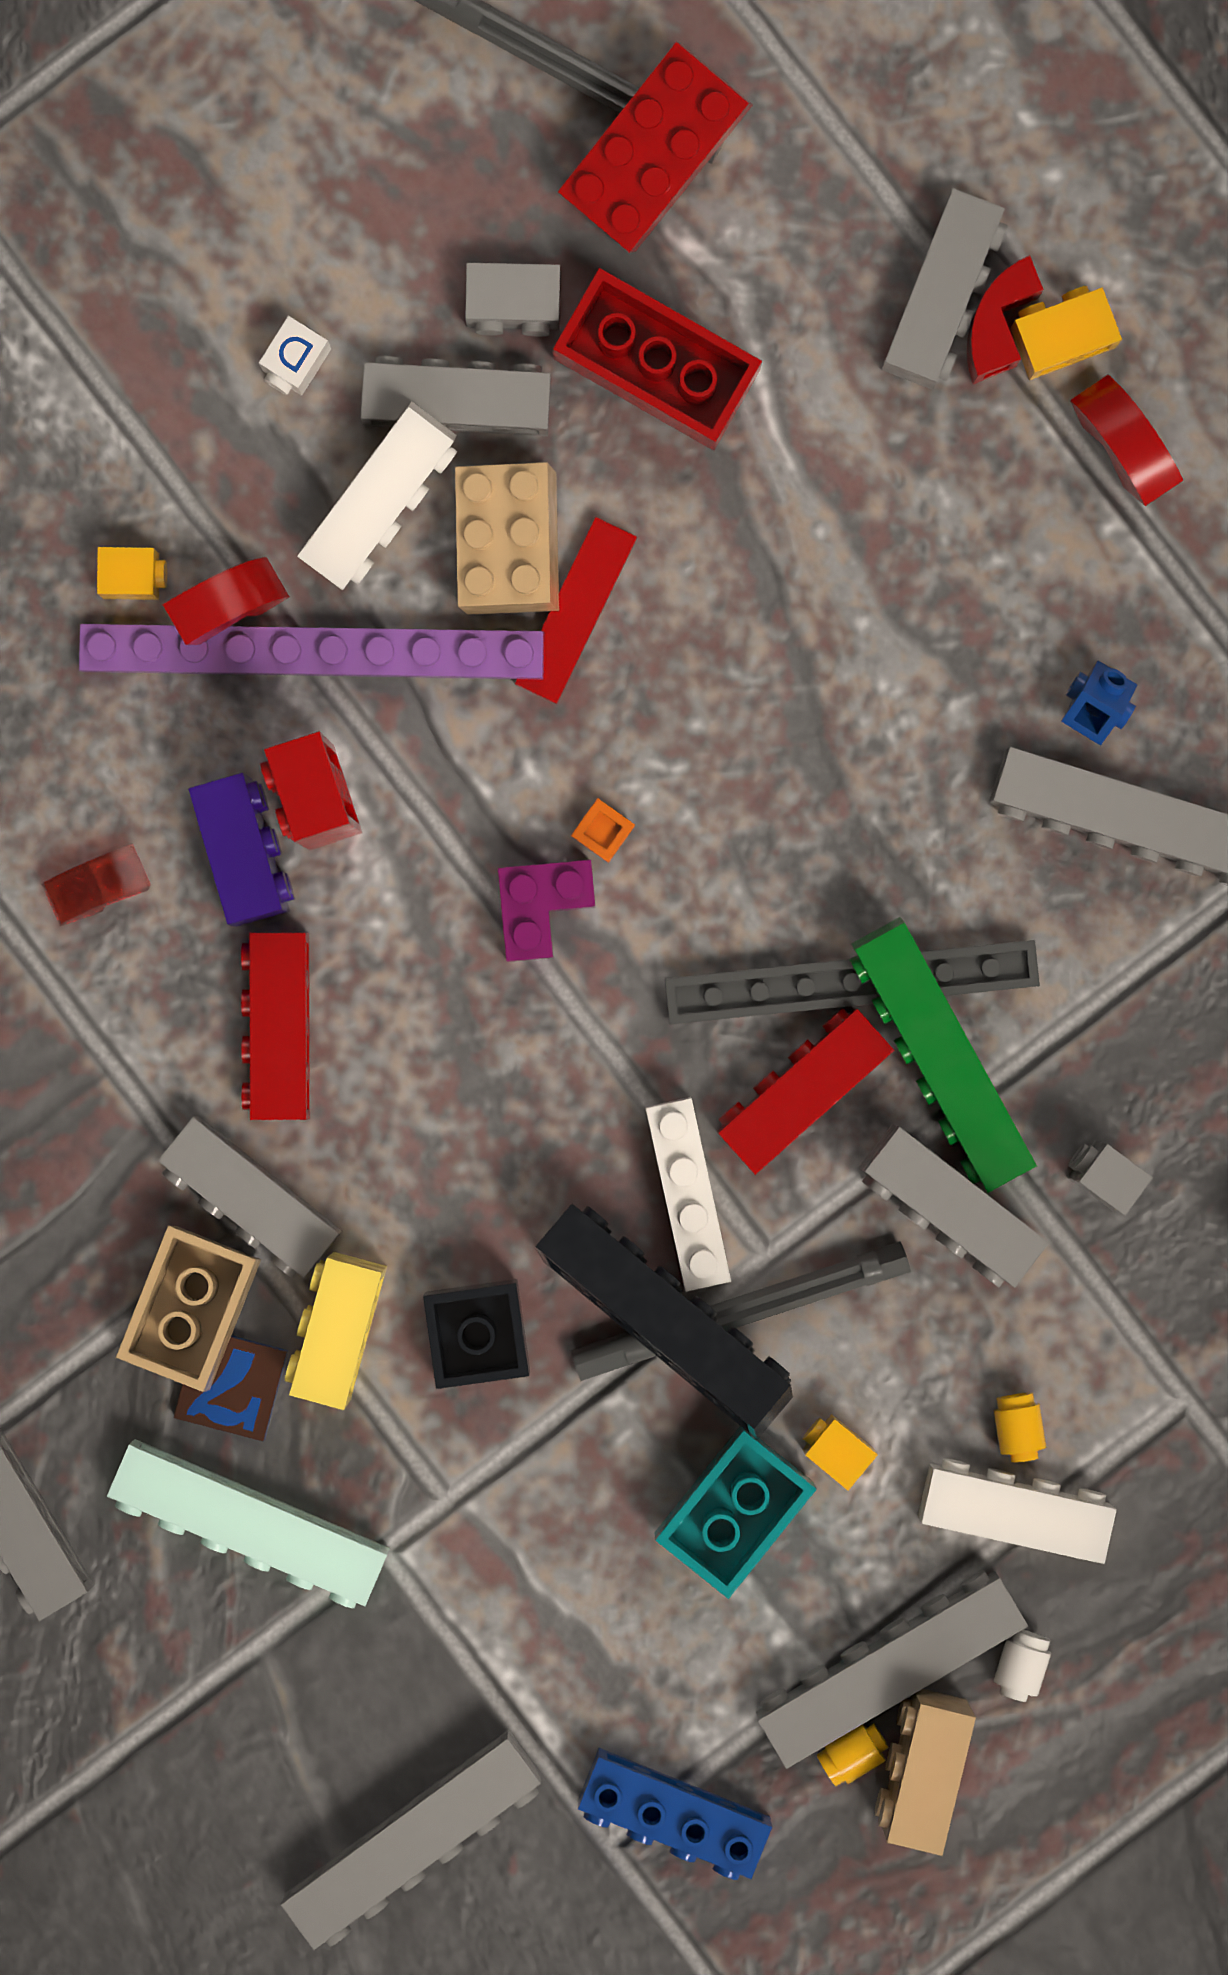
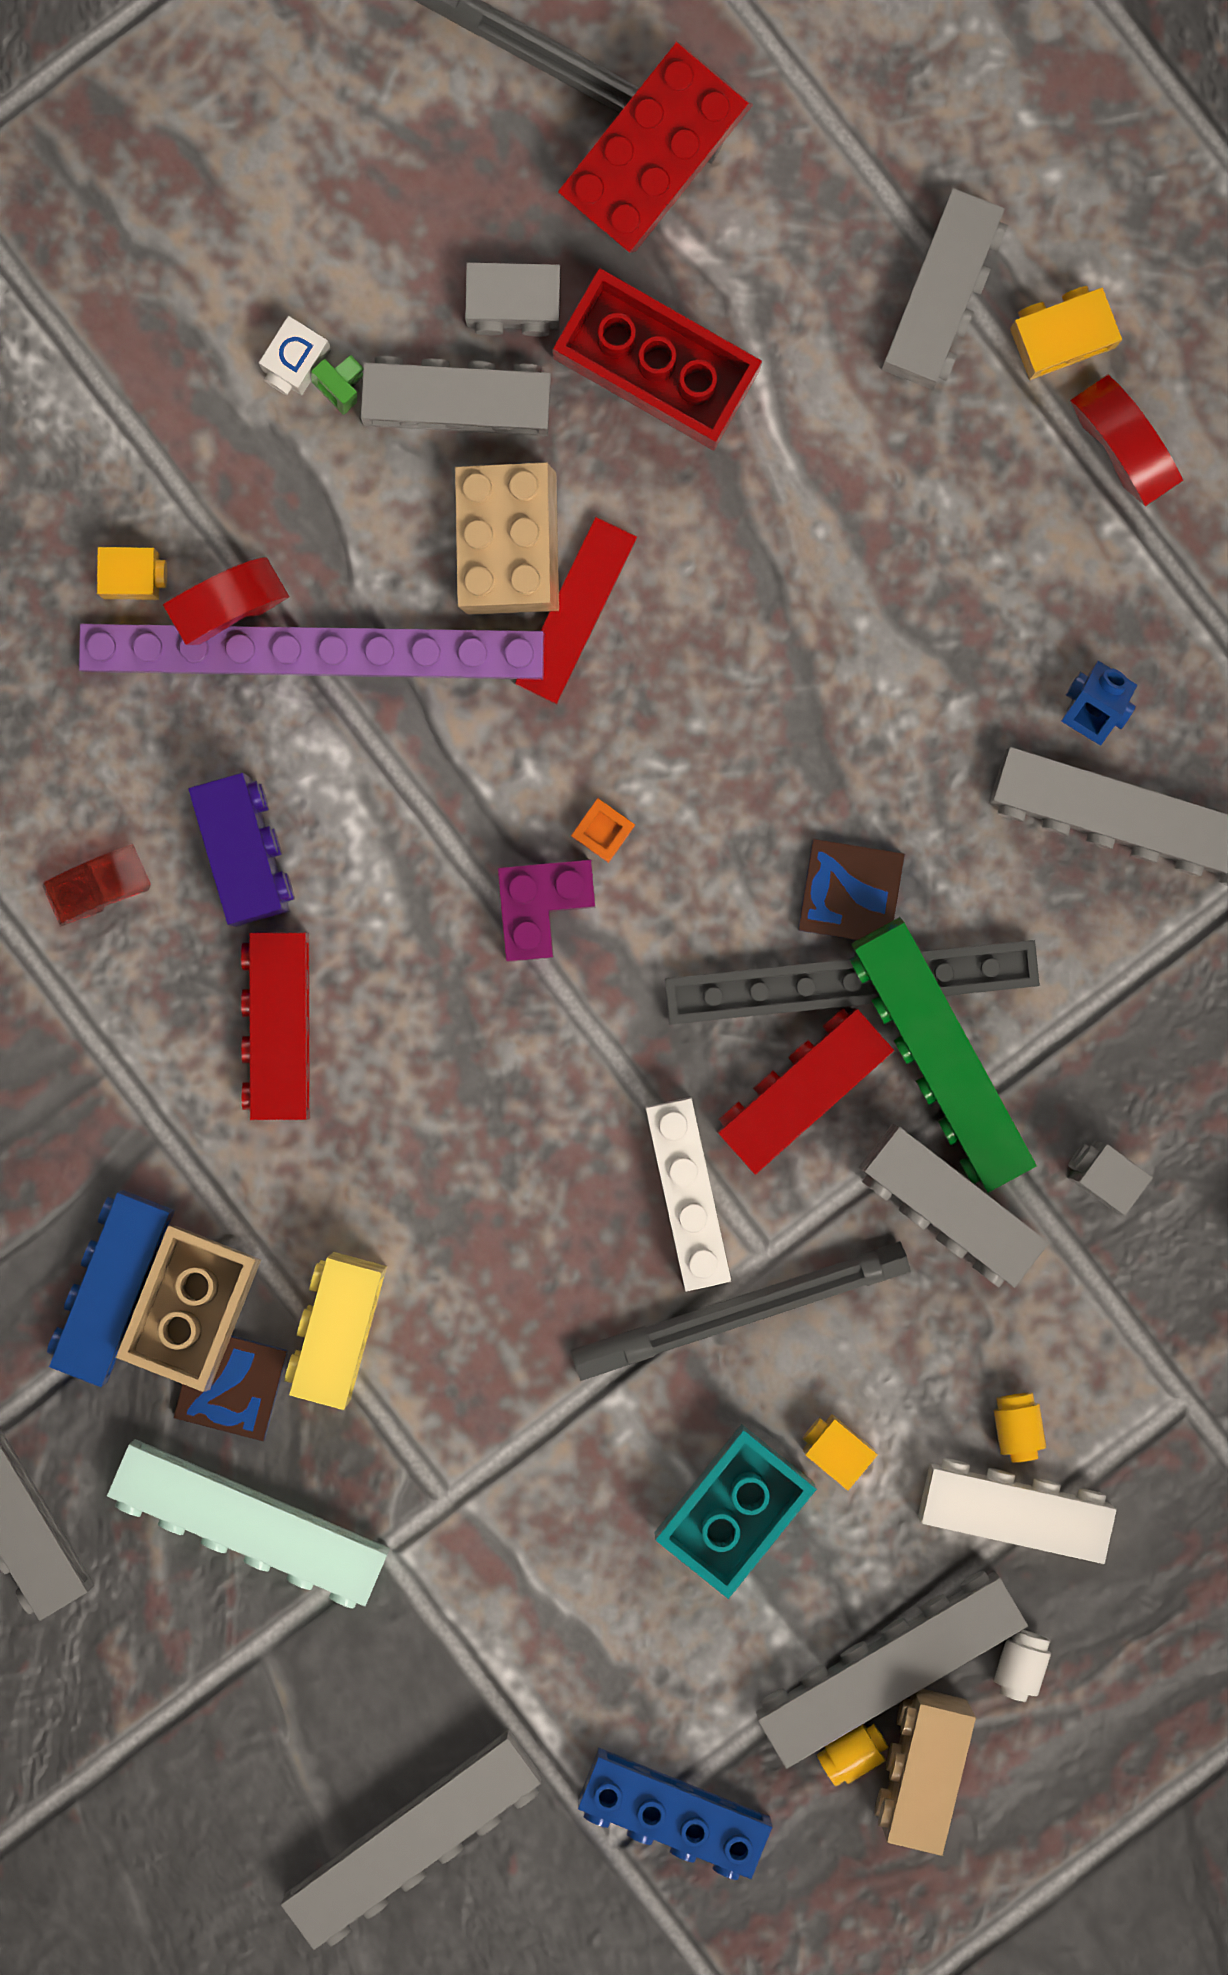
light grey brick [158,1116,342,1278] -> none
red brick [260,731,362,850] -> none
white brick [297,401,457,590] -> none
black brick [423,1279,530,1389] -> none
black brick [535,1204,793,1440] -> none
red brick [967,255,1044,384] -> none
none -> blue brick [47,1190,175,1387]
none -> bright green tile [311,355,364,415]
none -> reddish brown tile [798,839,905,940]

